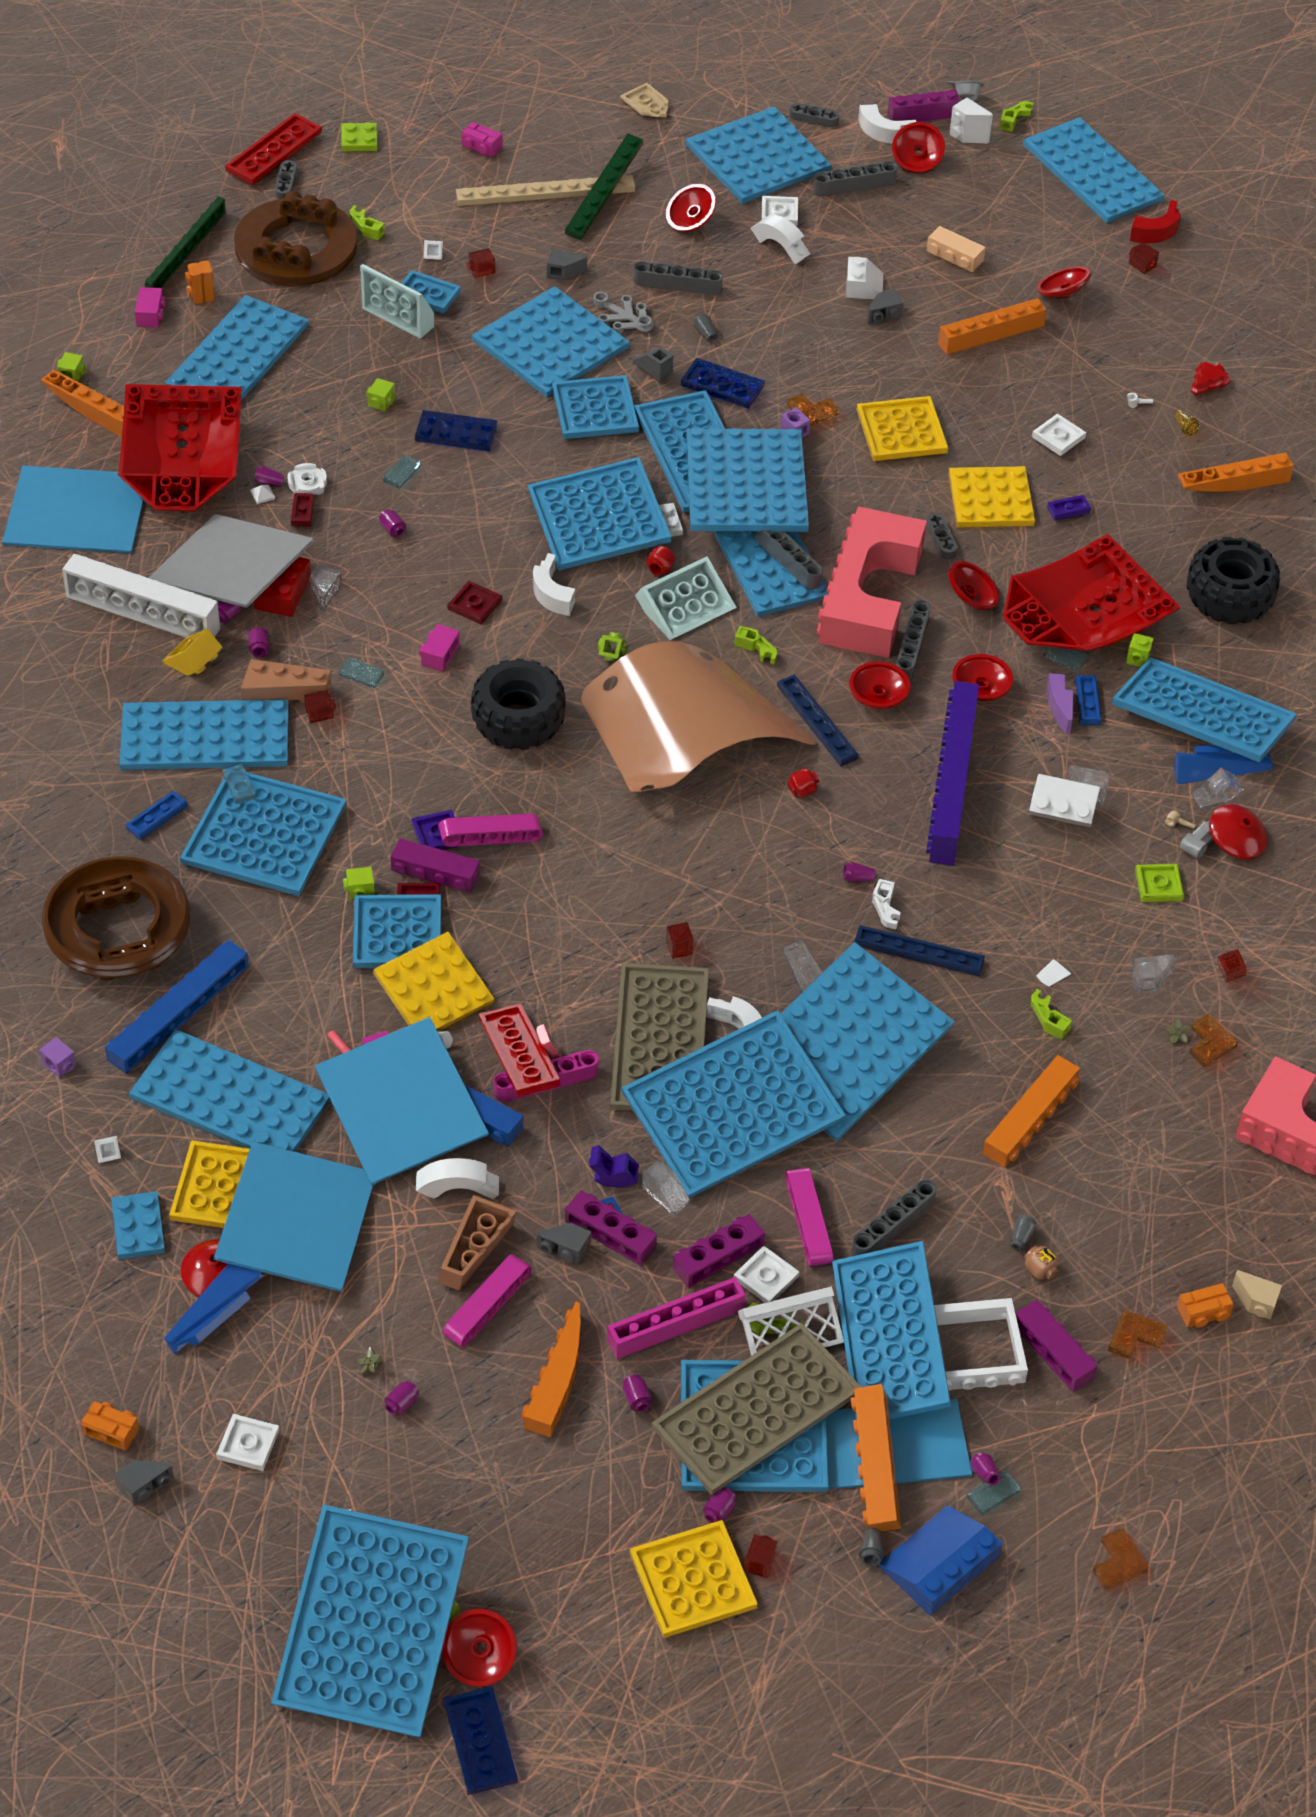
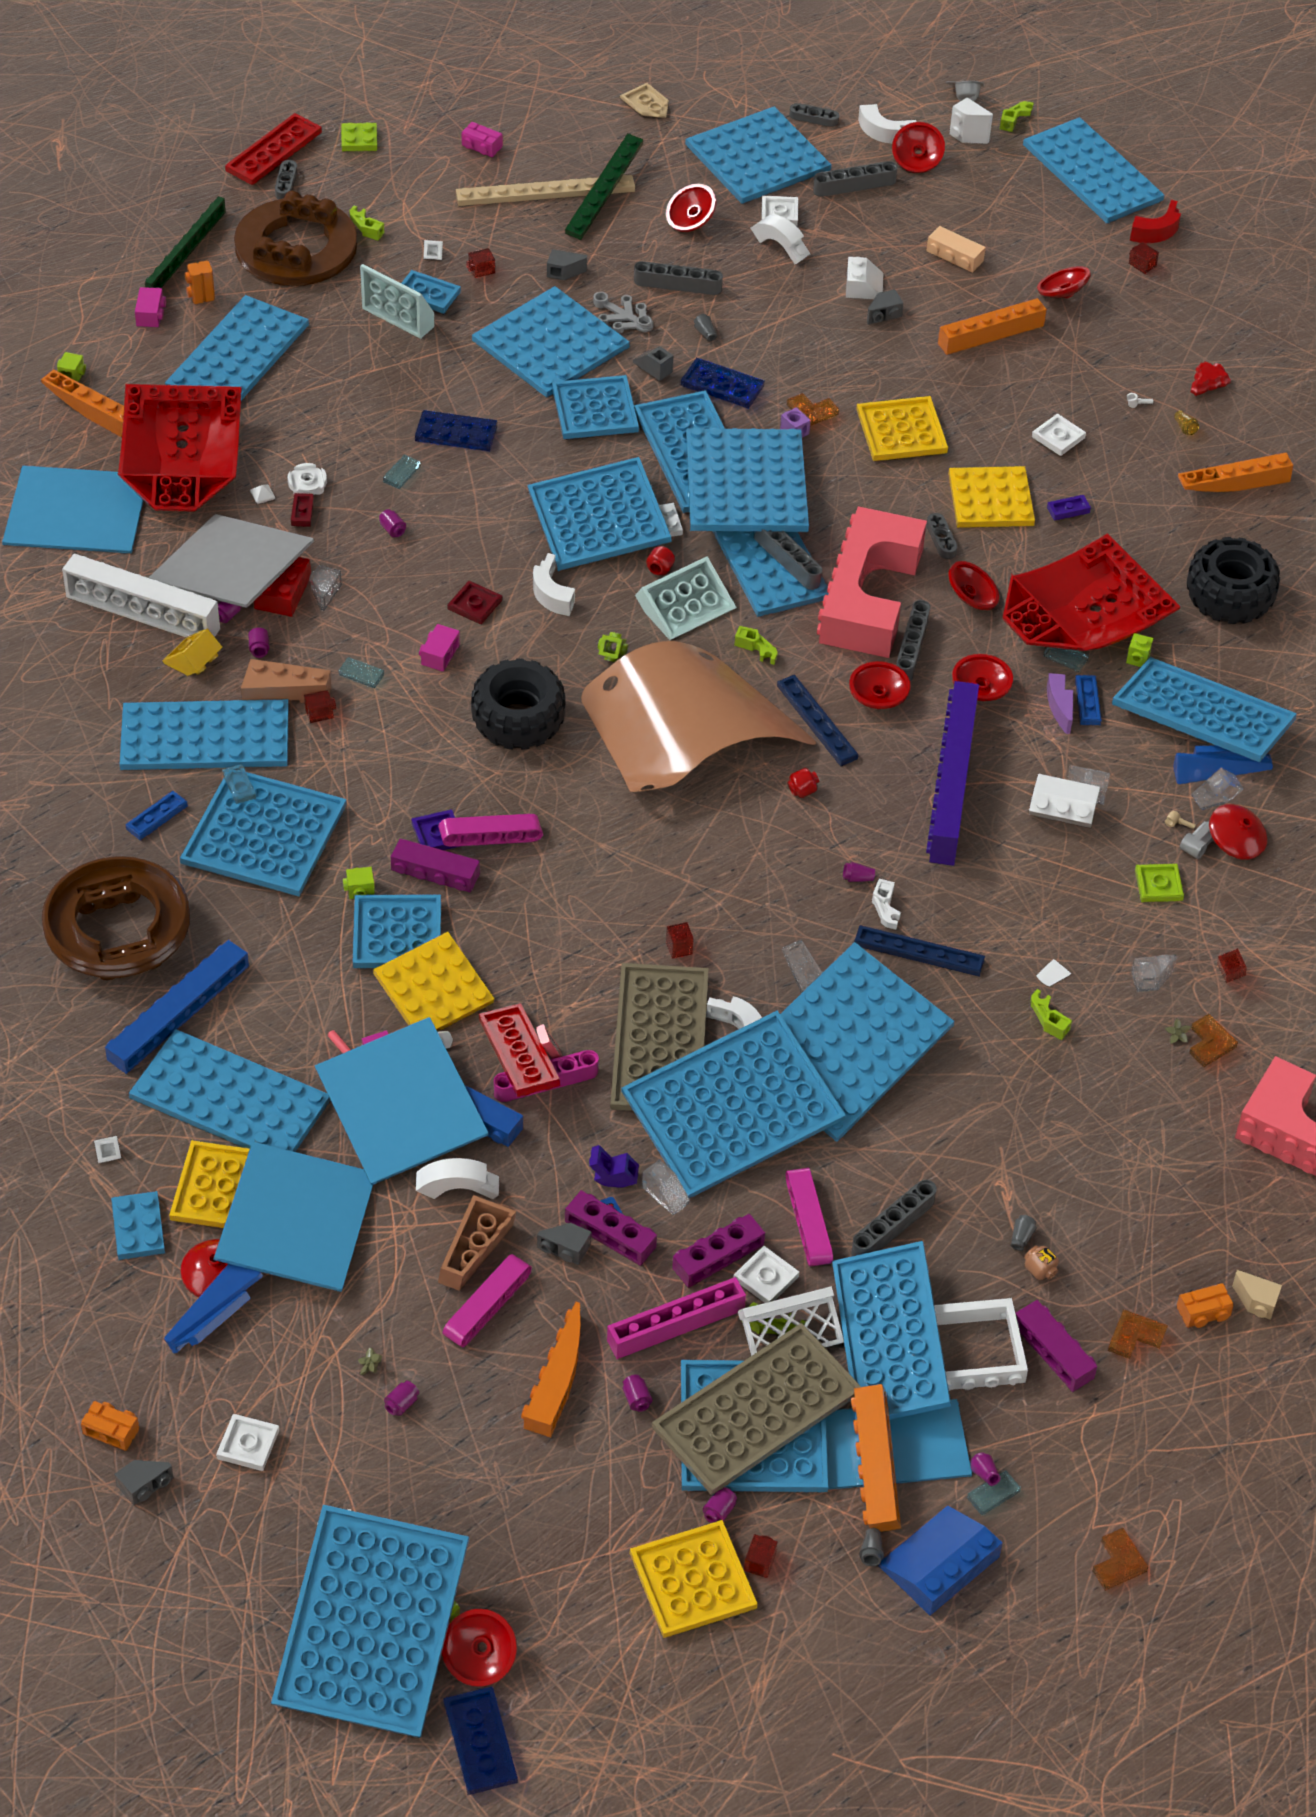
medium lavender brick [39,1037,76,1078] -> none
magenta cone [254,465,284,486] -> none
lime brick [366,378,395,411] -> none
dark red tile [397,883,441,895] -> none
magenta brick [887,90,961,122] -> none
orange brick [982,1055,1080,1167] -> none

